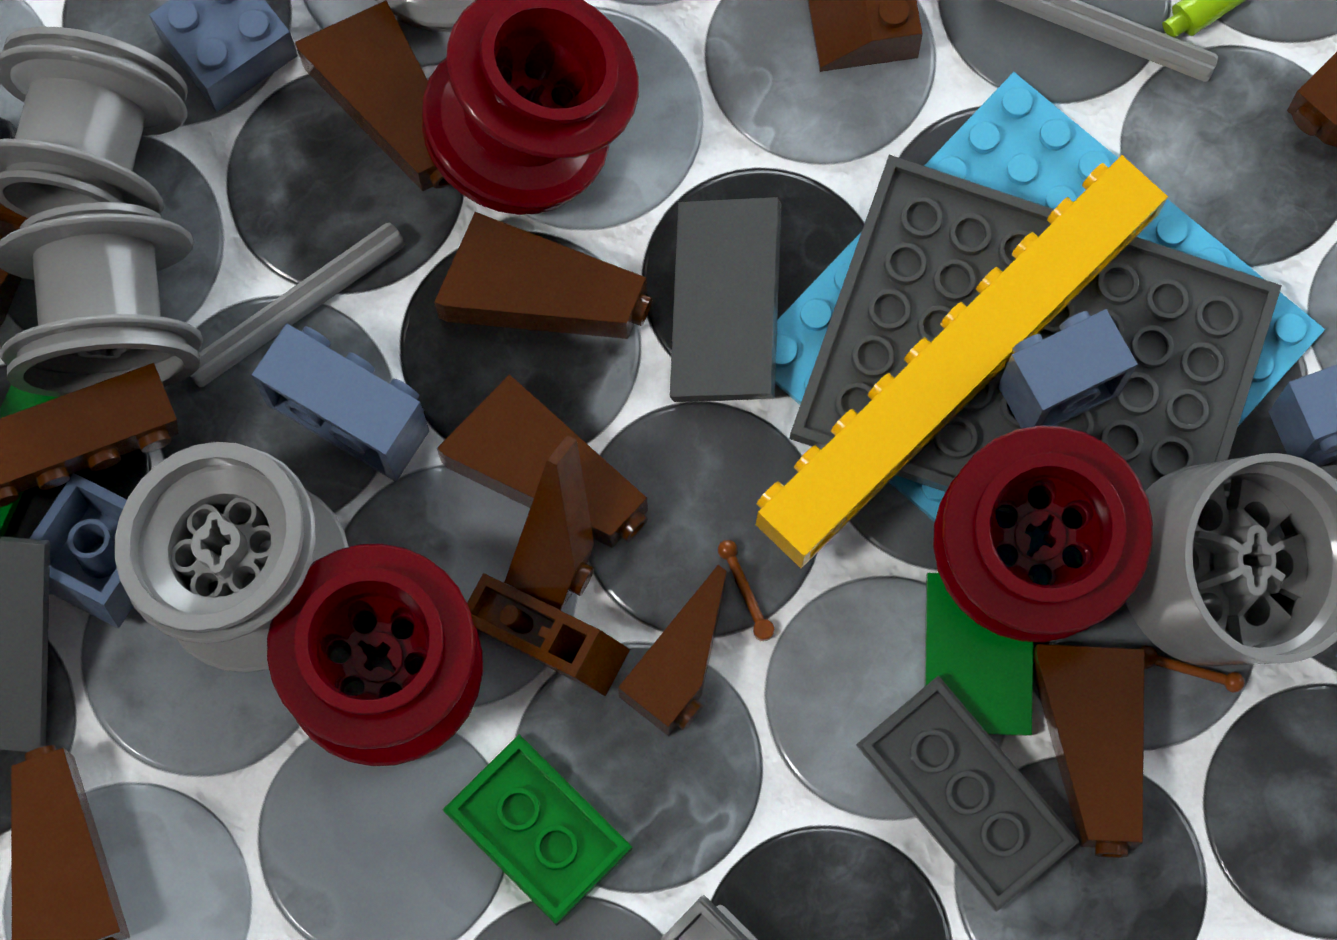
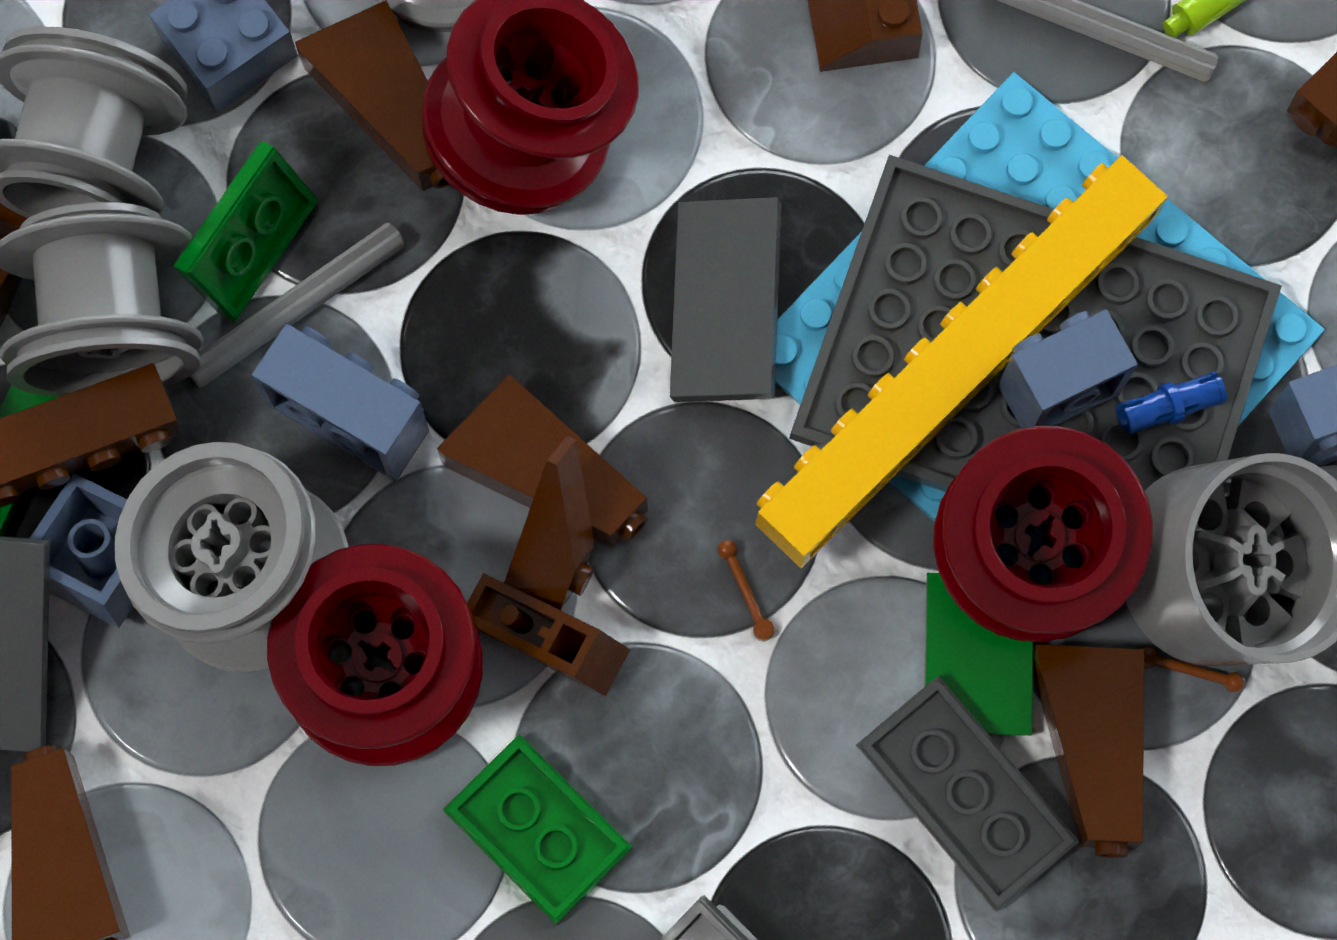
reddish brown slope [434,212,652,339] -> none
reddish brown slope [618,565,727,736] -> none
none -> green tile [173,141,319,322]
none -> blue pin [1115,371,1227,436]

